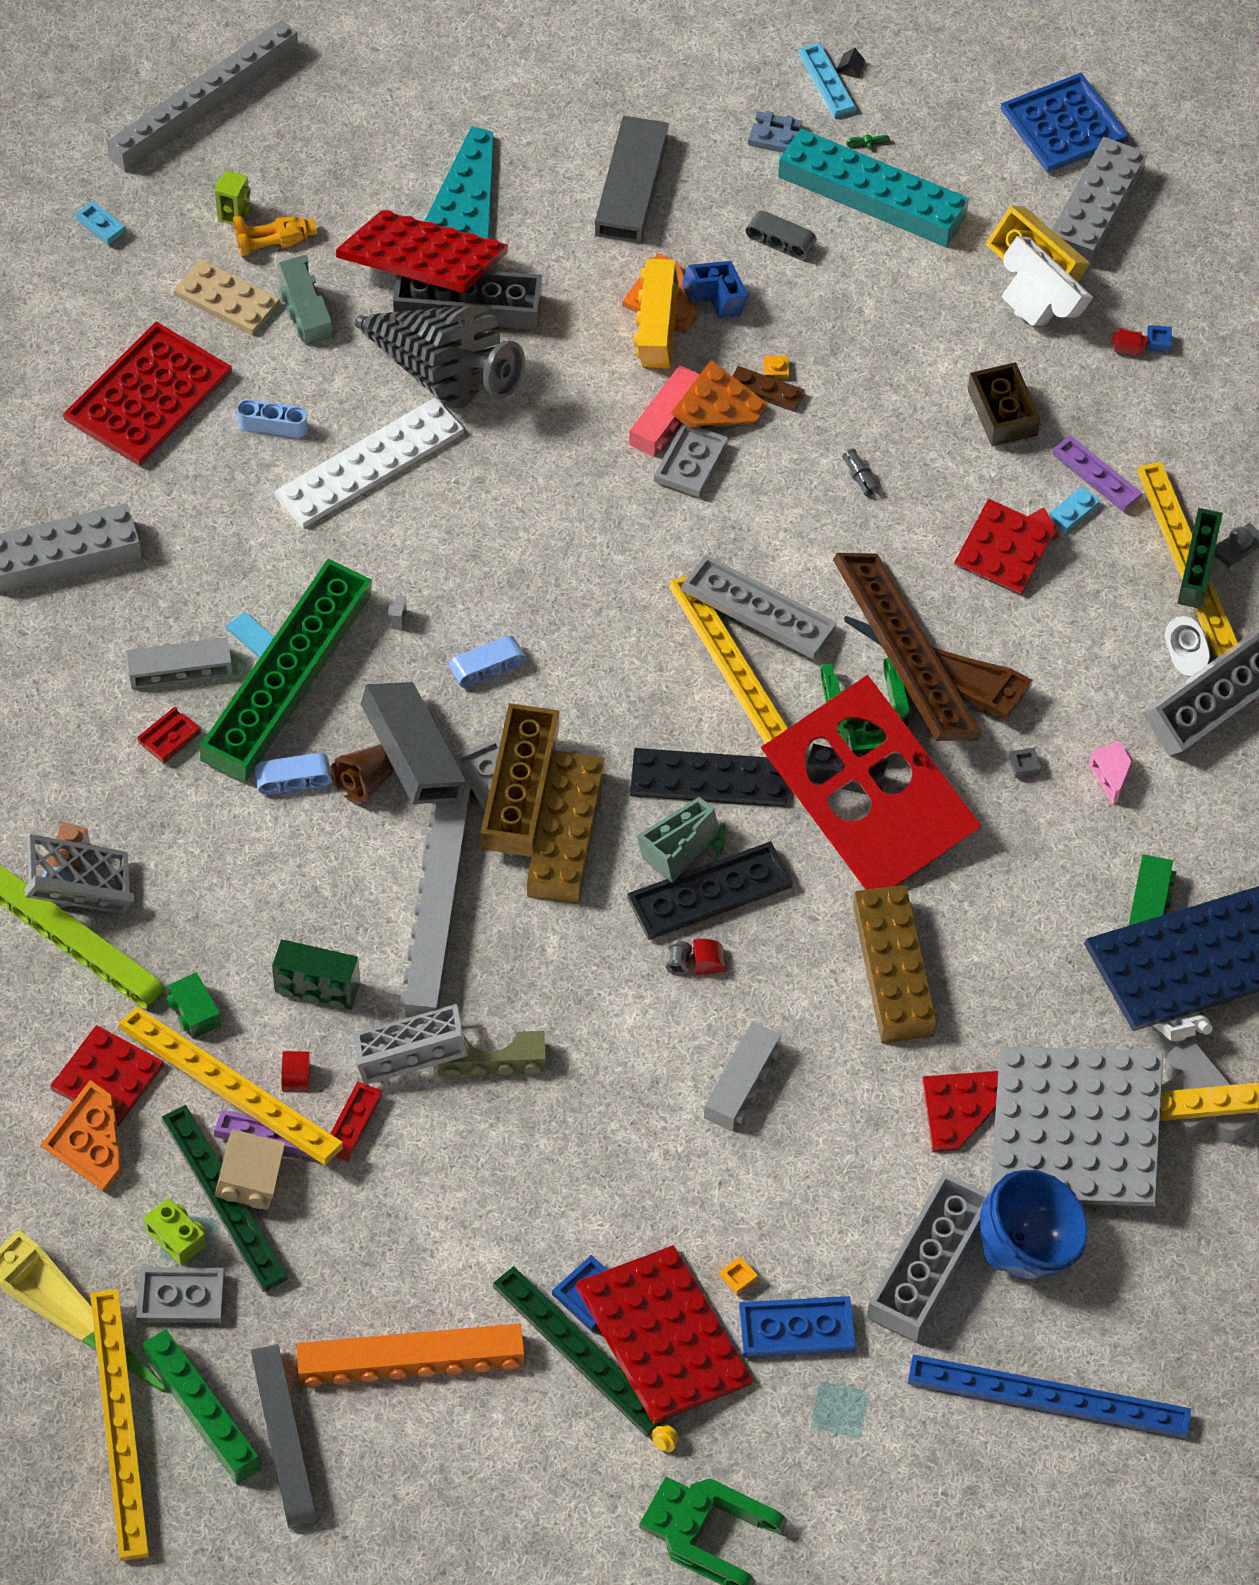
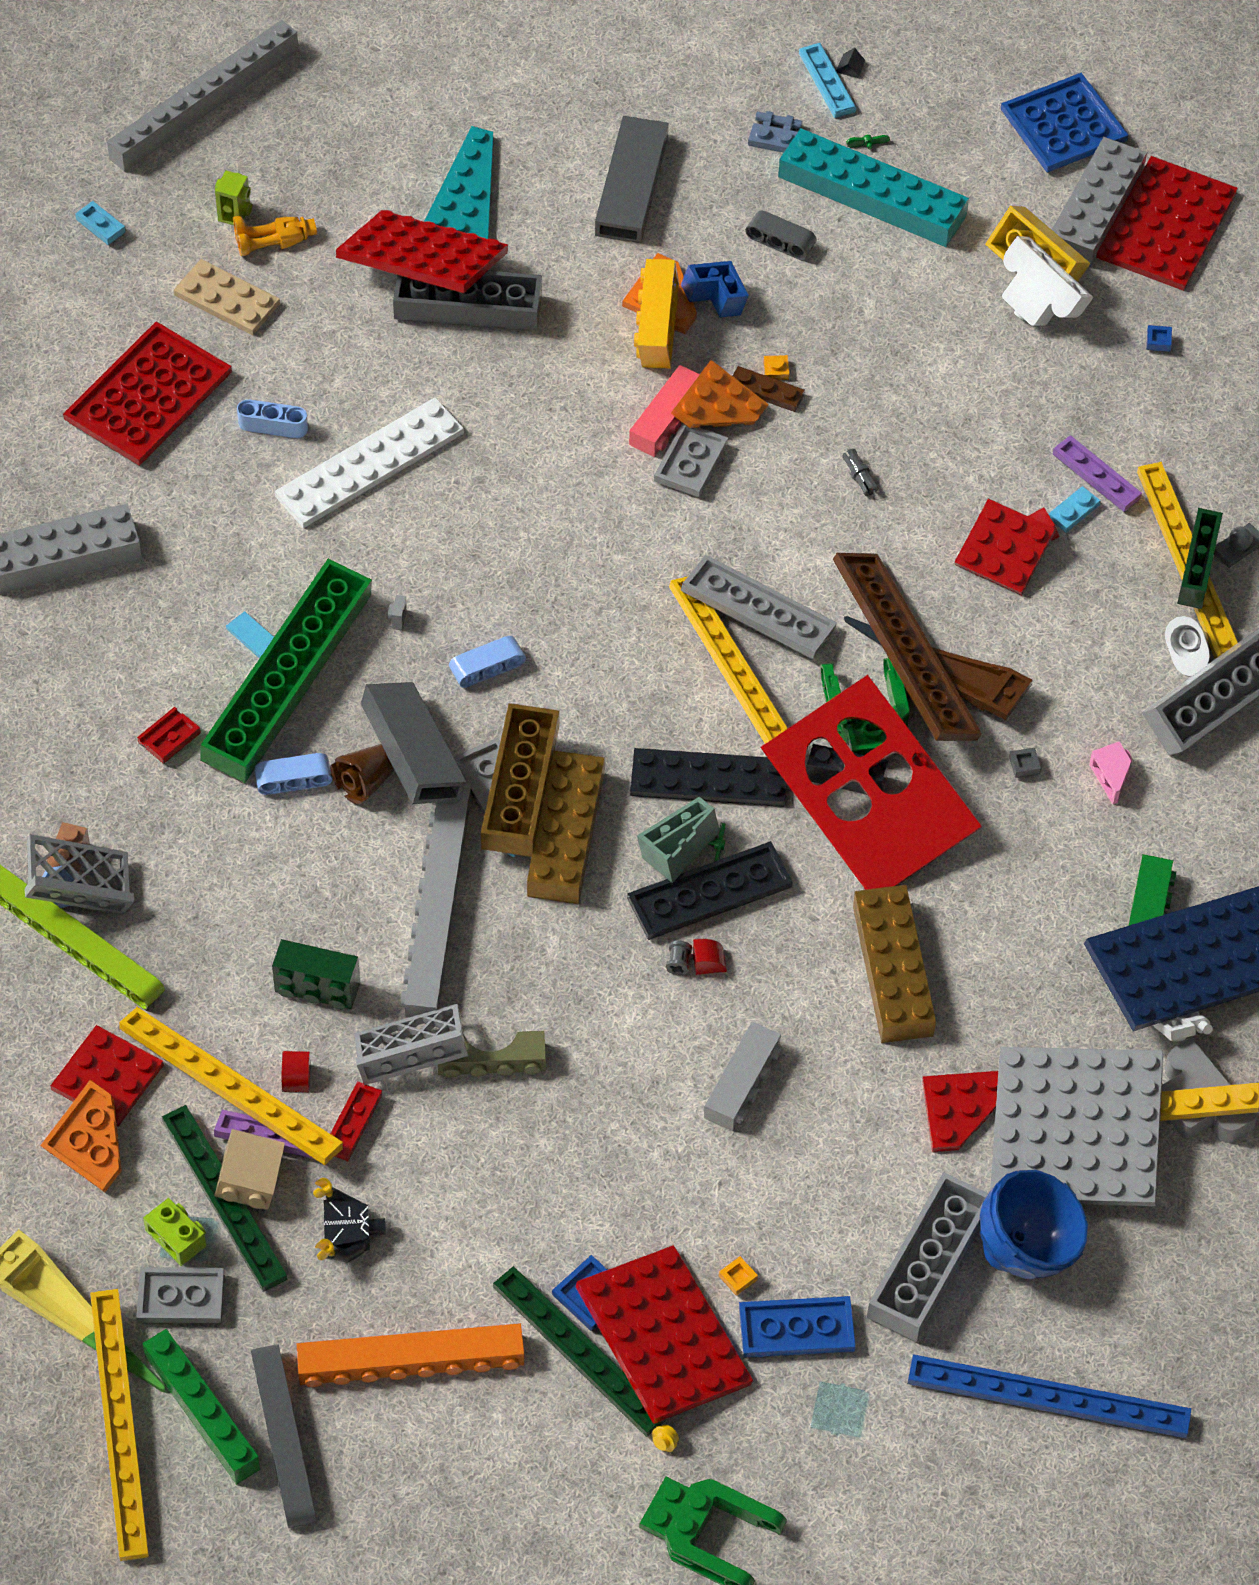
light grey brick [126,637,233,689] -> none
green brick [166,972,222,1039] -> none
sand green wedge [278,255,333,345] -> none
dark grey plant [355,305,525,409] -> none
dark brown brick [968,362,1040,446] -> none
red brick [1111,328,1148,356] -> none
none -> black torso [313,1178,386,1263]
none -> red plate [1096,156,1238,291]

